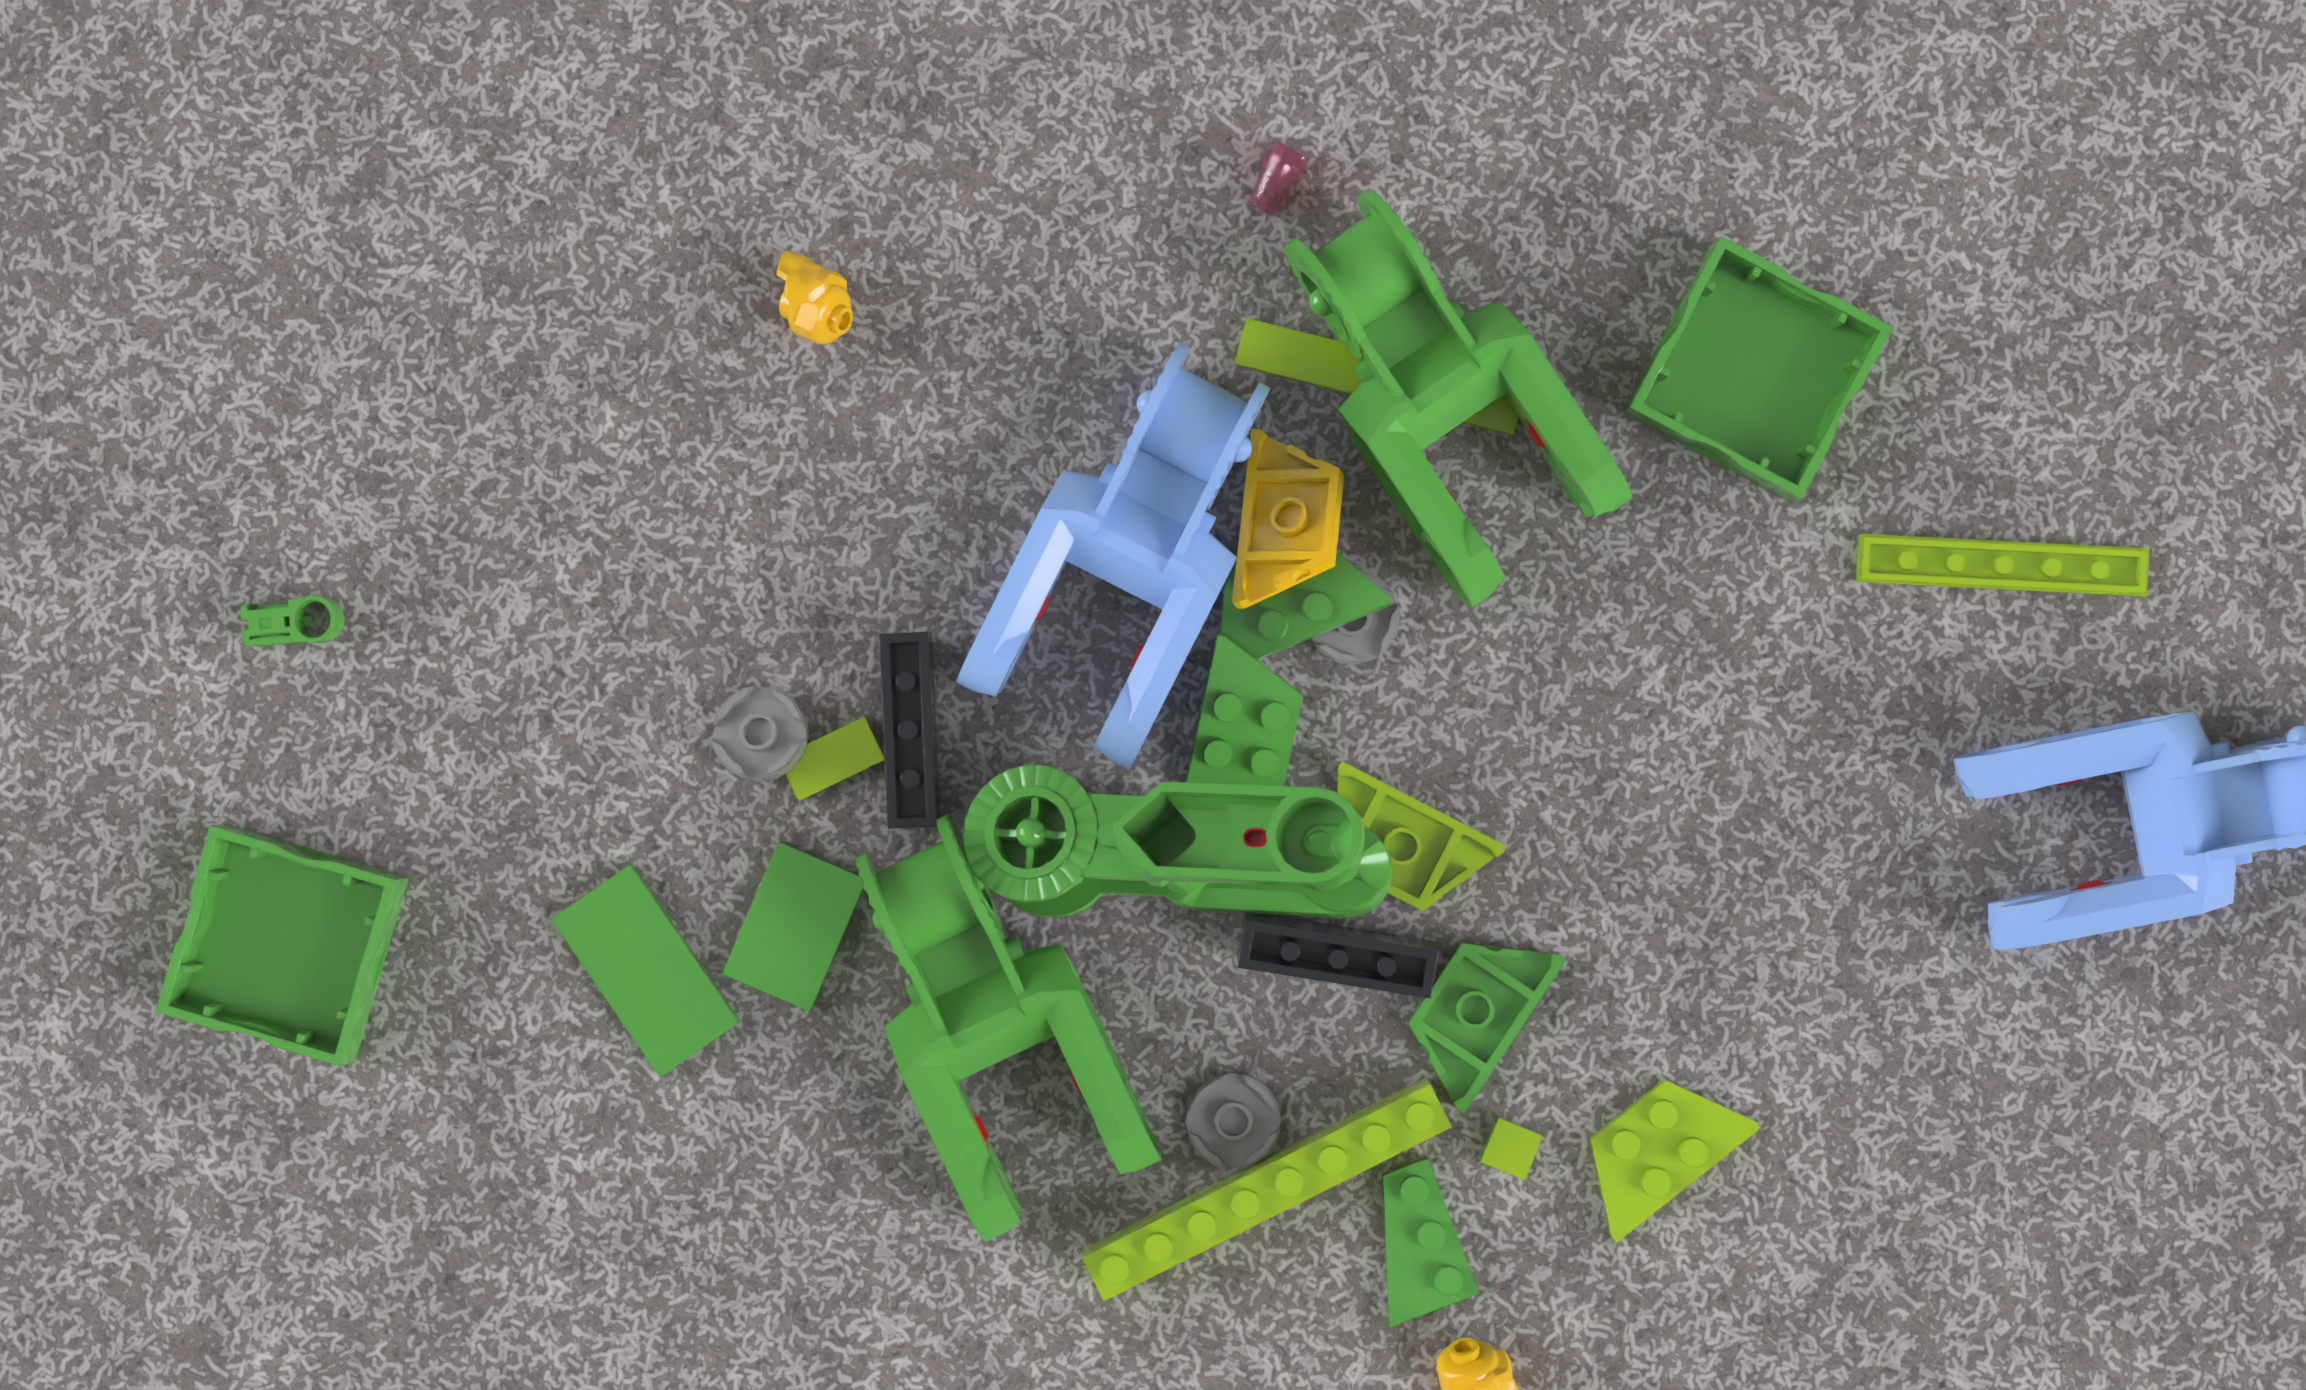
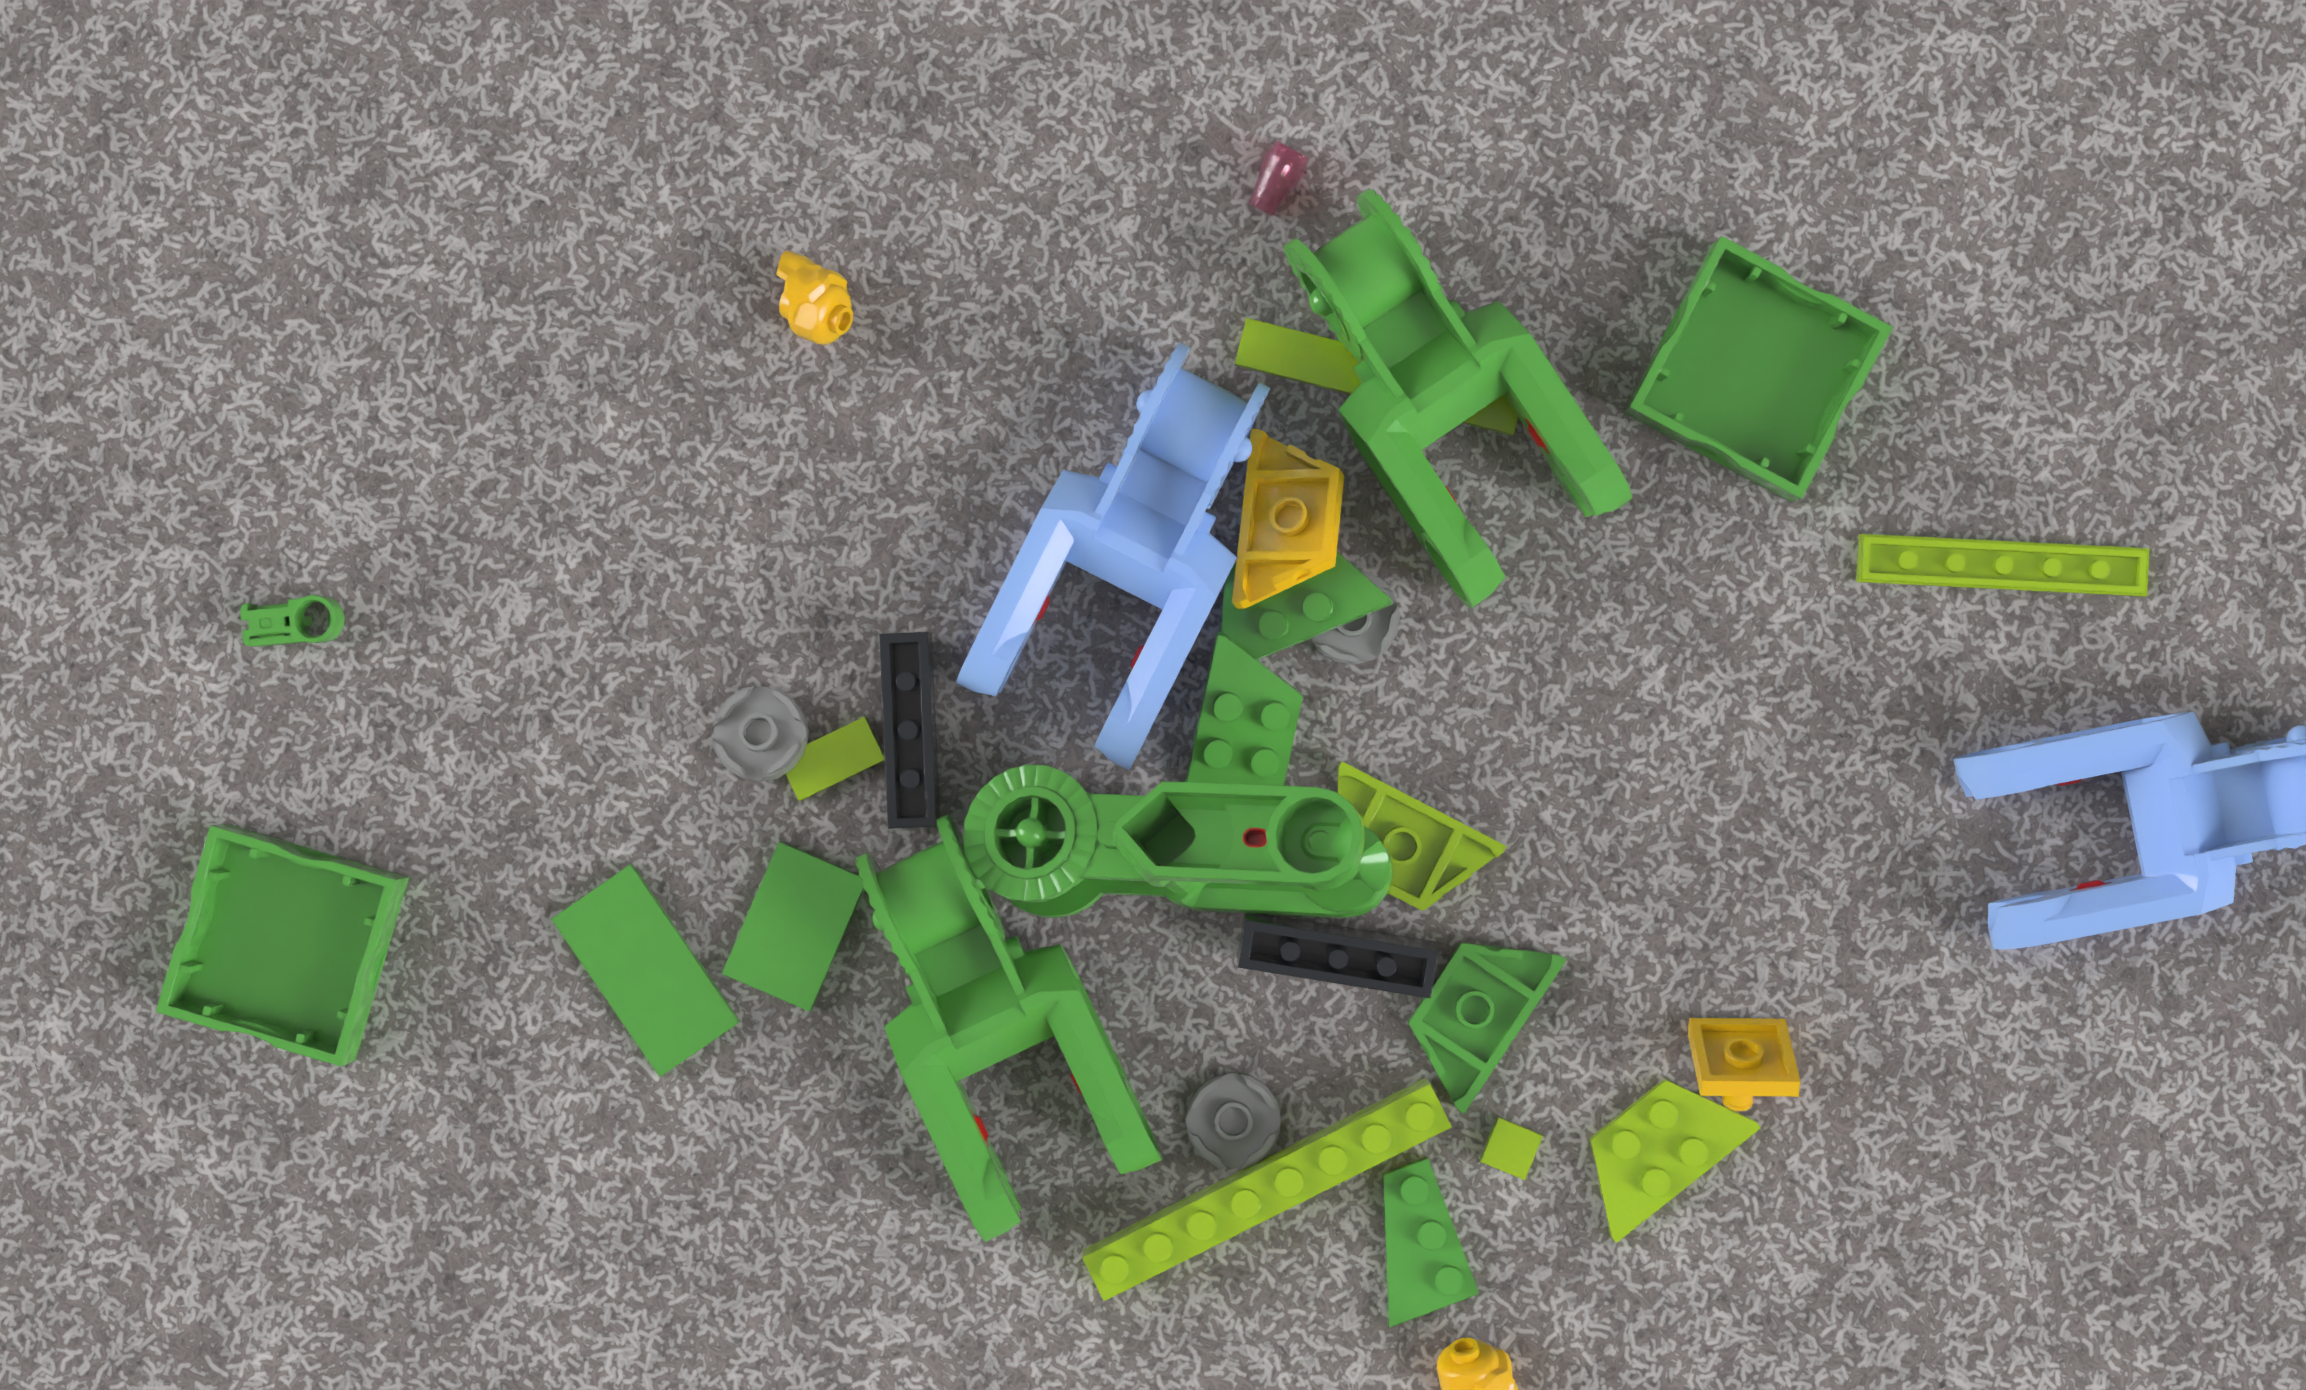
none -> yellow tile [1688,1018,1801,1111]

